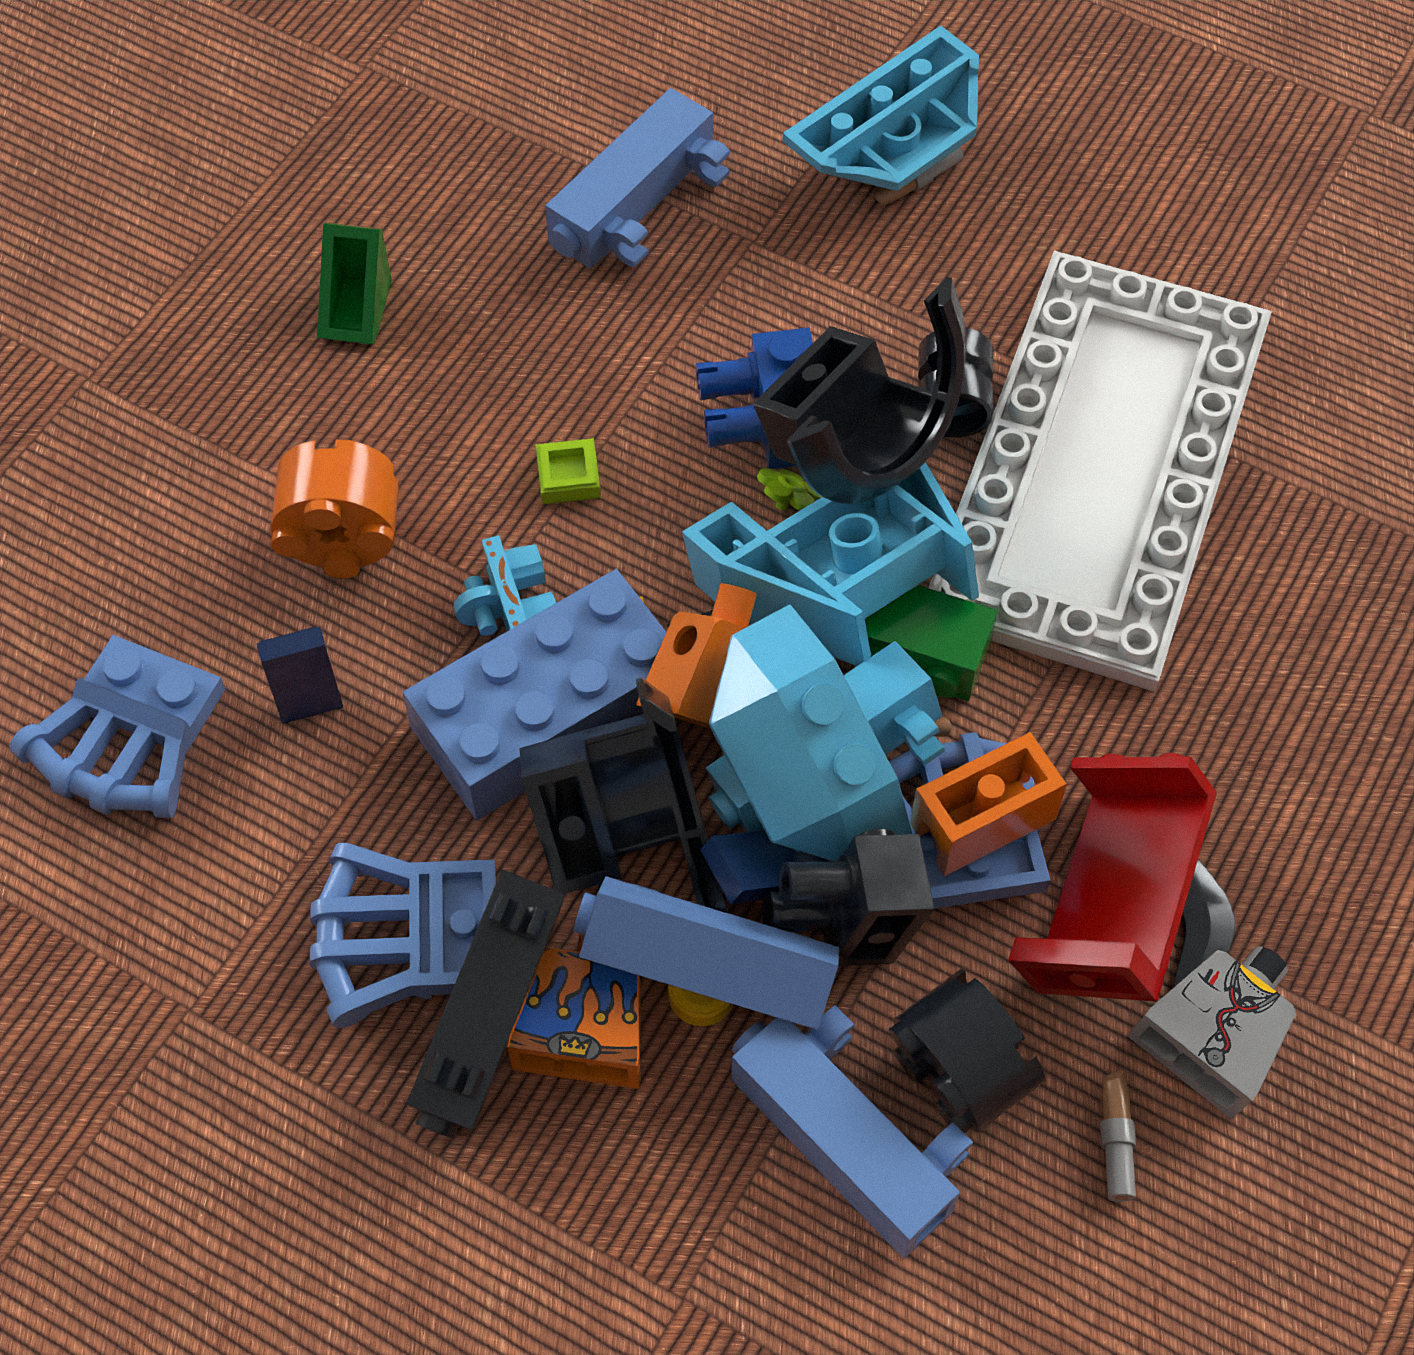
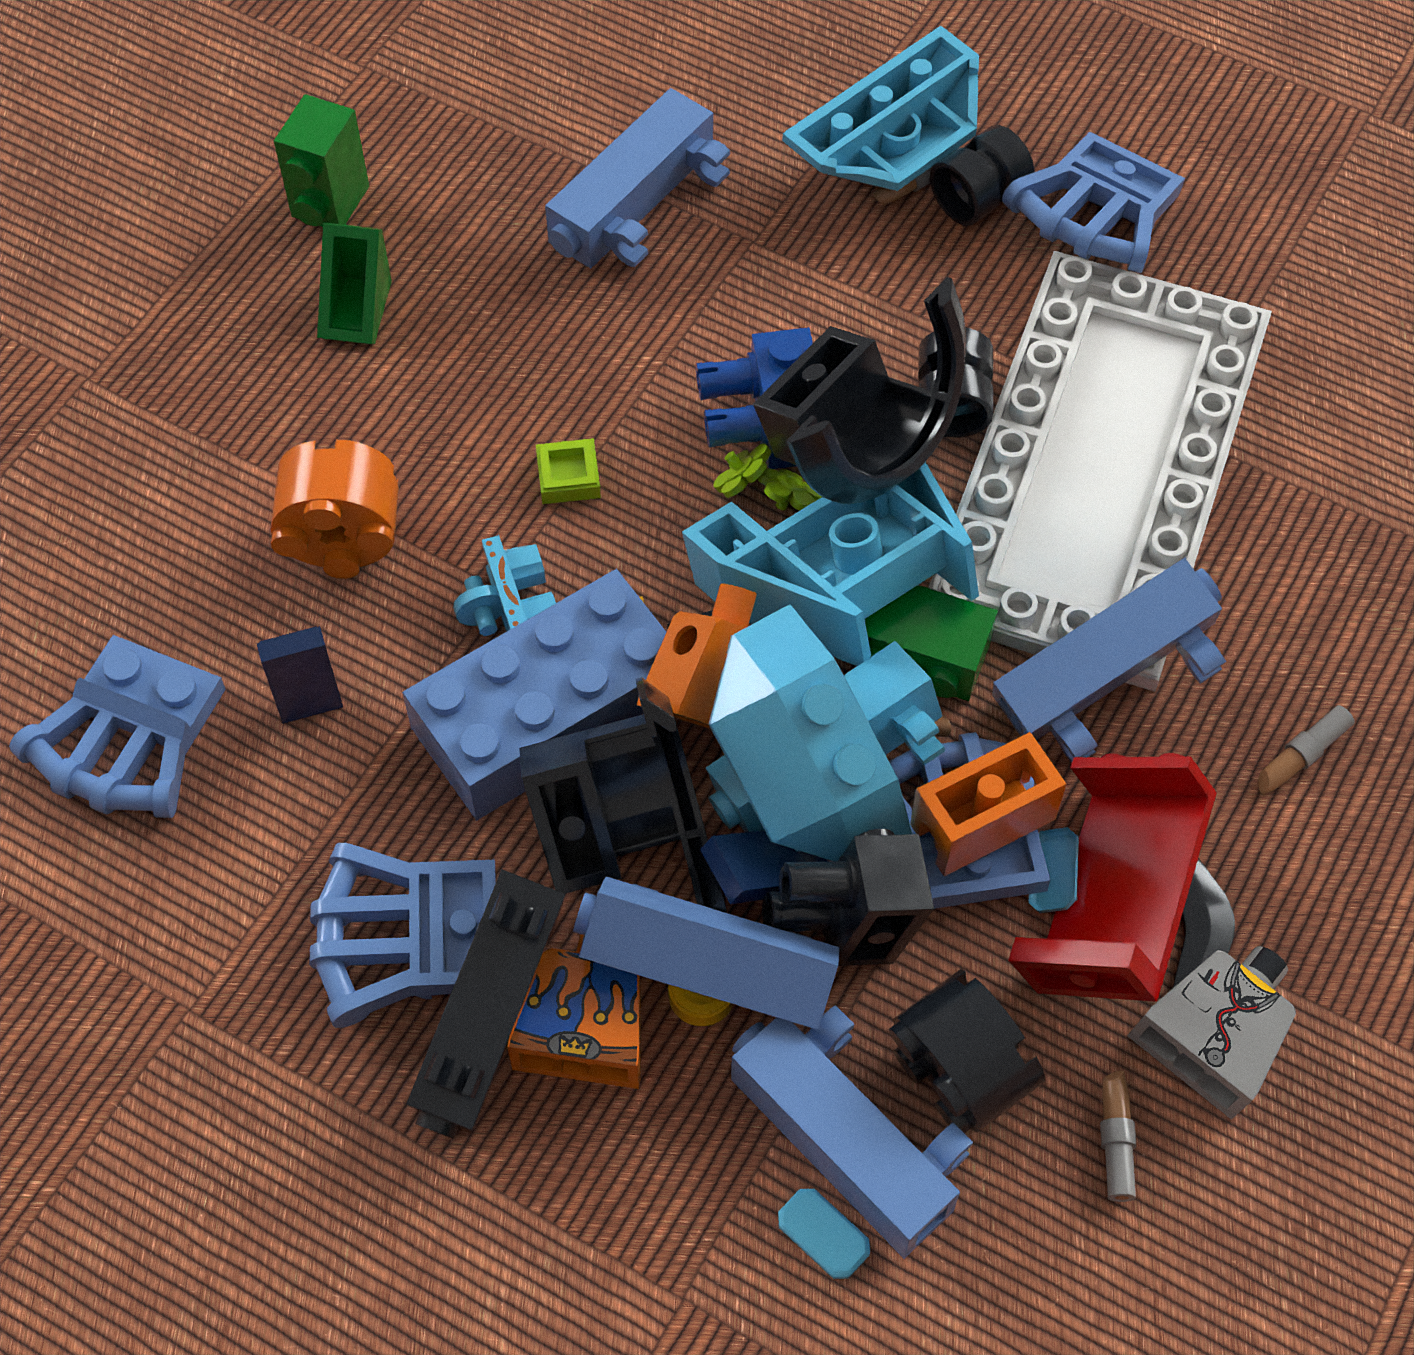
none -> green piece [273,94,370,227]
none -> lime plant [713,444,771,498]
none -> medium azure piece [778,1189,870,1279]
none -> black wheel [929,125,1035,226]
none -> medium blue brick [992,557,1226,763]
none -> medium blue plate [1002,132,1185,273]
none -> medium azure piece [1029,827,1079,913]
none -> piece [1258,705,1355,795]

